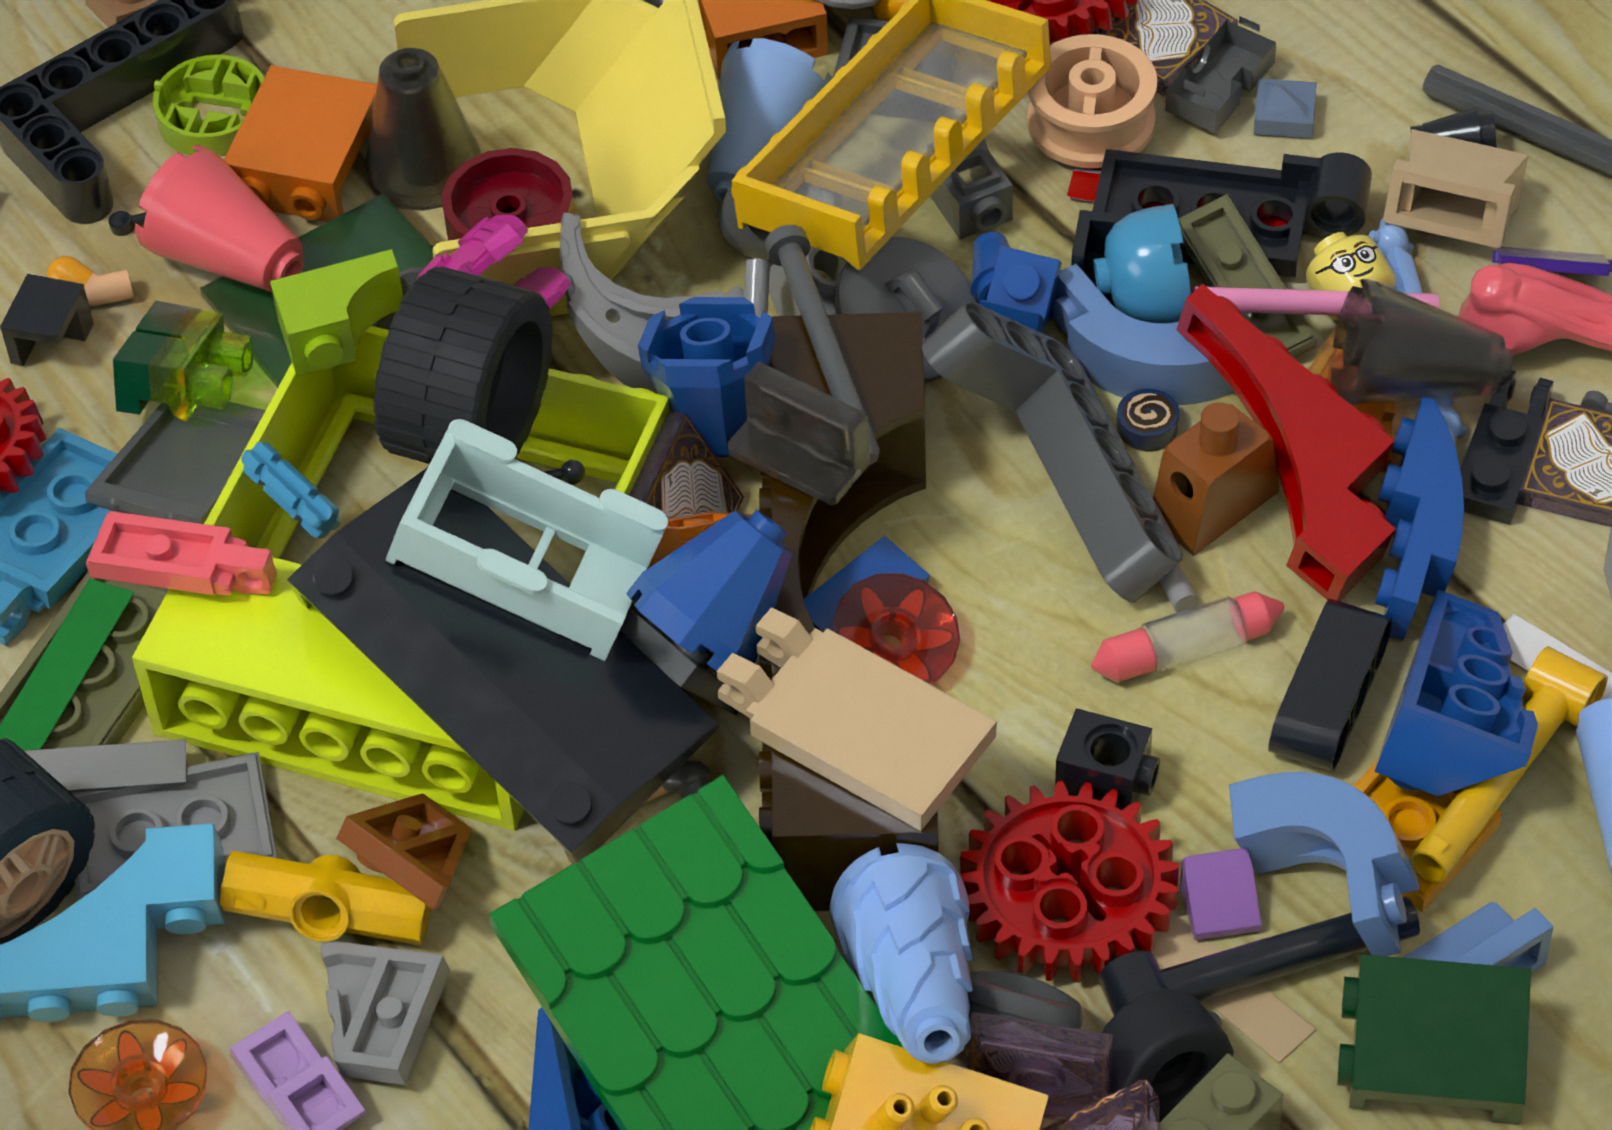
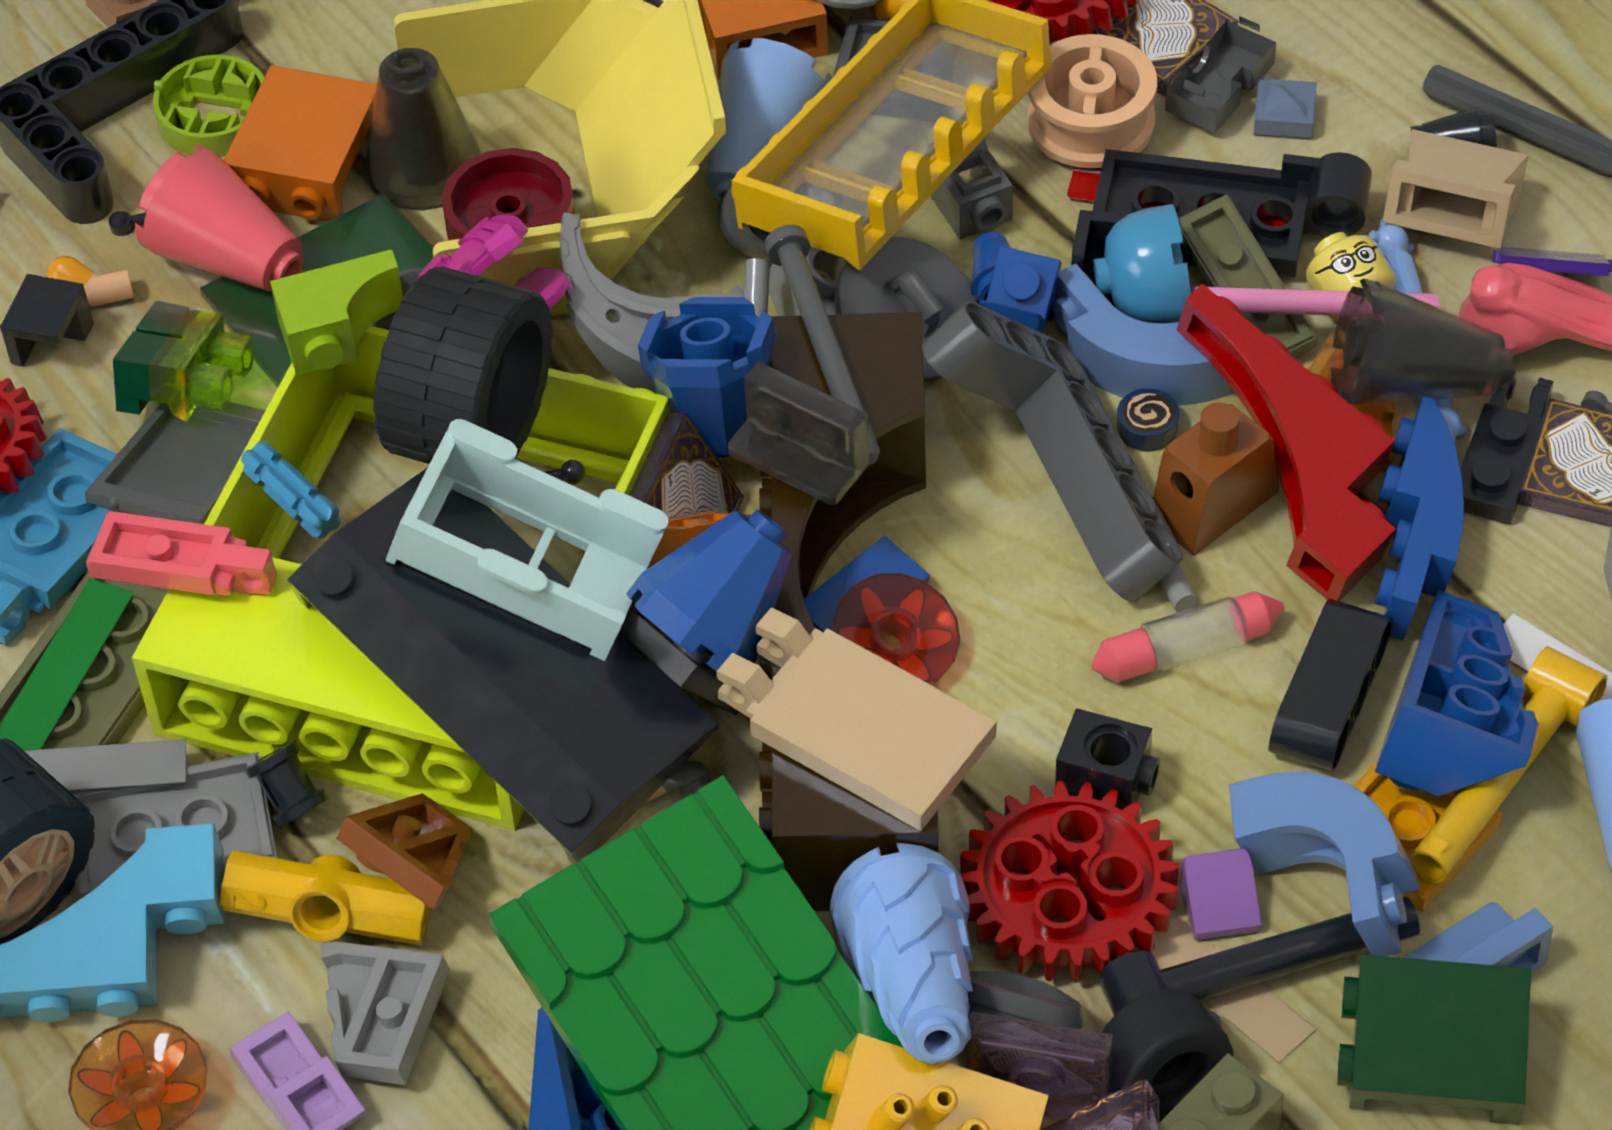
none -> black bush [244,740,329,827]

